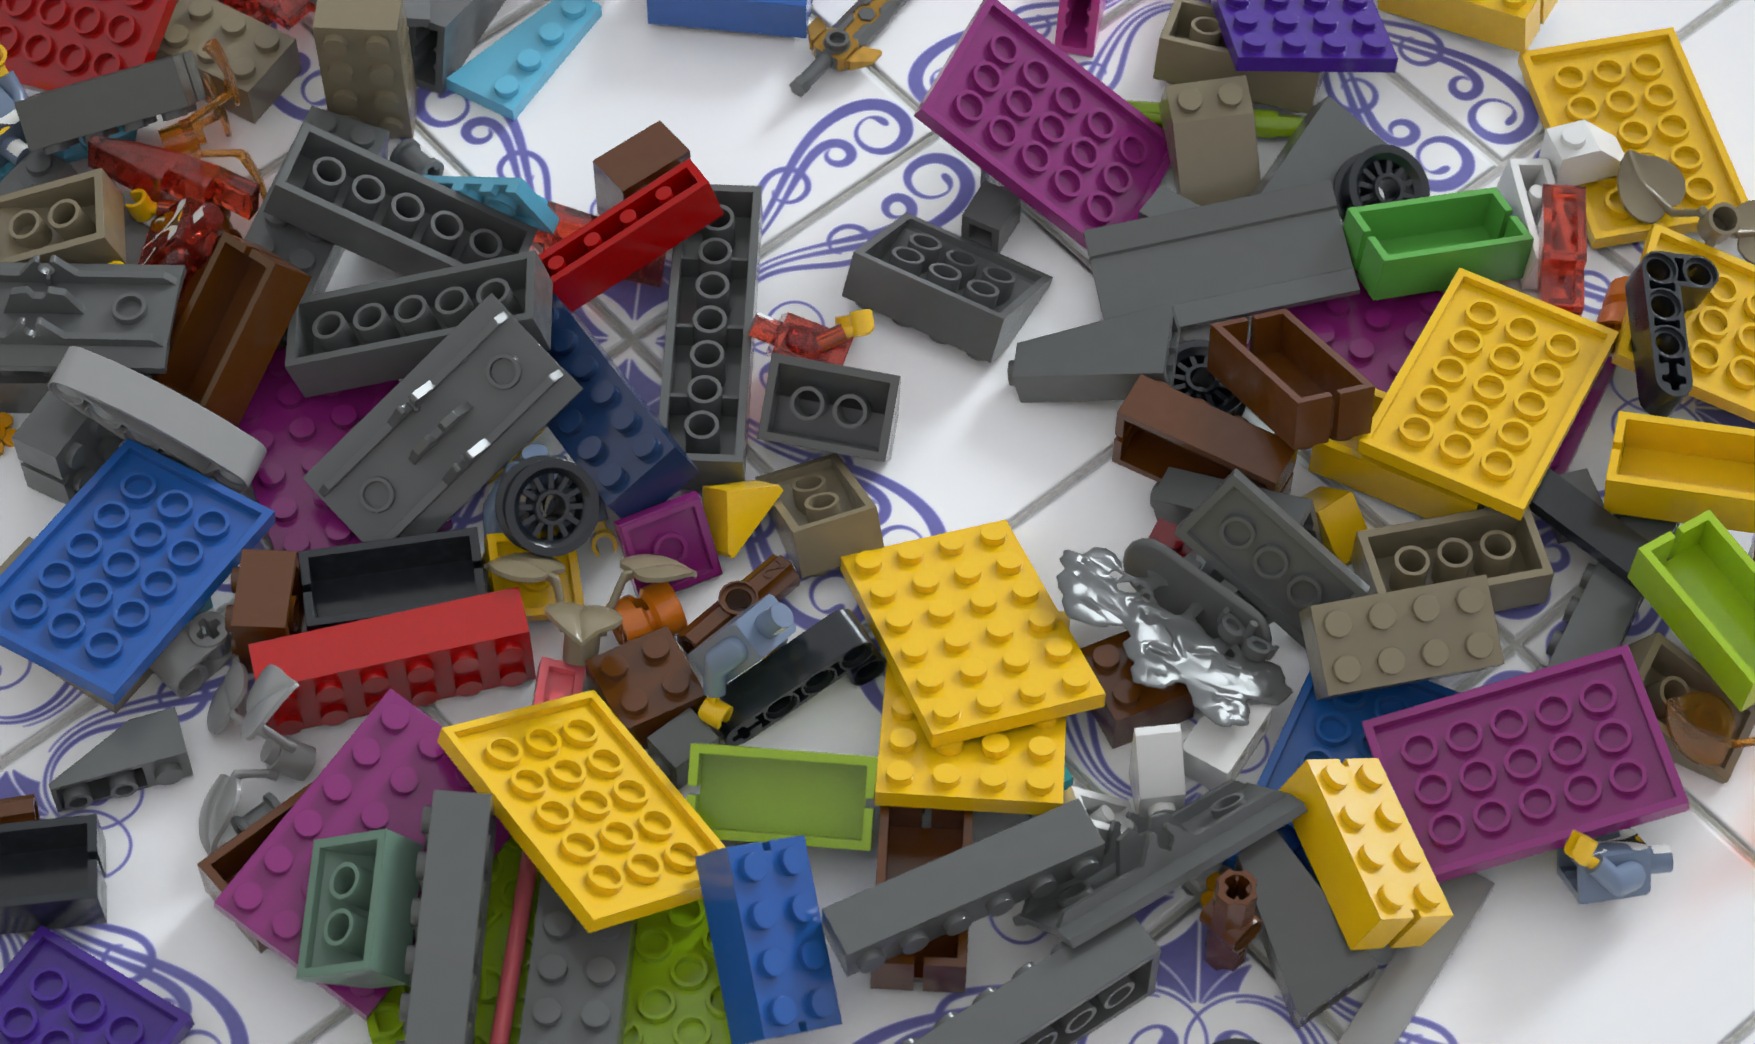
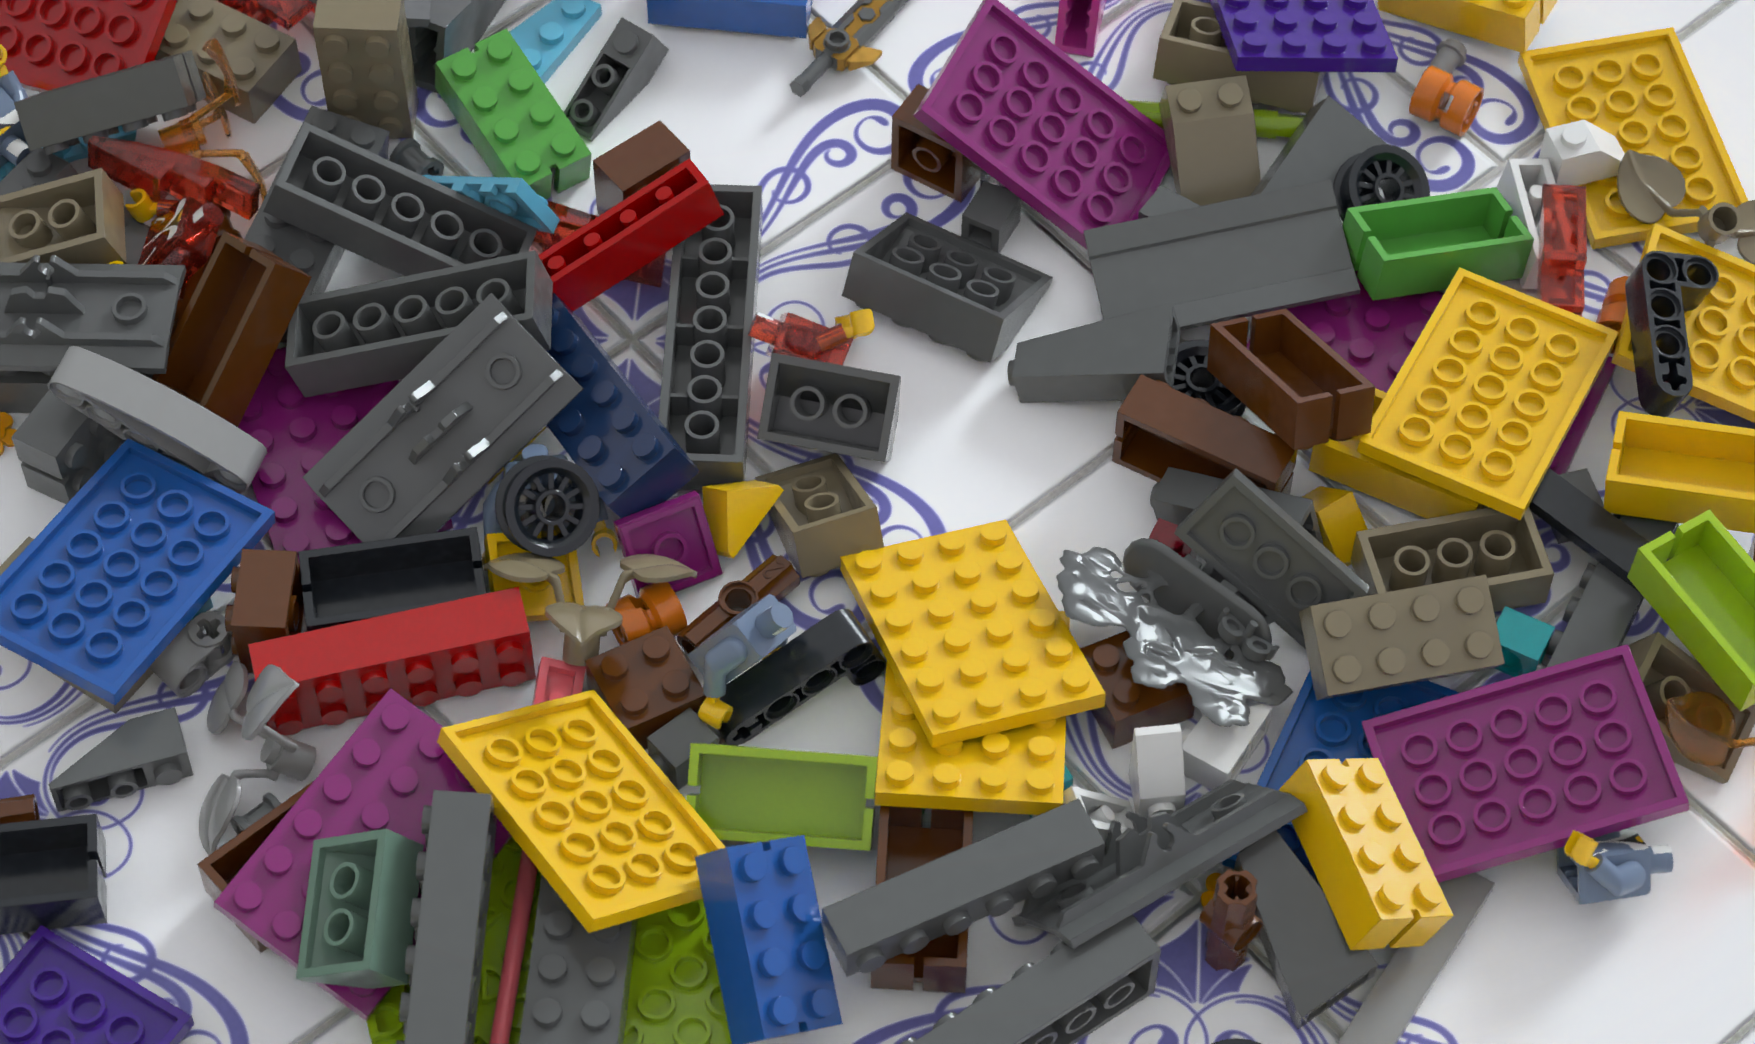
none -> bright green piece [435,28,592,199]
none -> dark grey slope [564,17,669,141]
none -> reddish brown brick [891,84,985,203]
none -> orange wheel [1409,65,1484,137]
none -> light grey pin [1421,38,1467,77]
none -> teal brick [1494,606,1555,677]

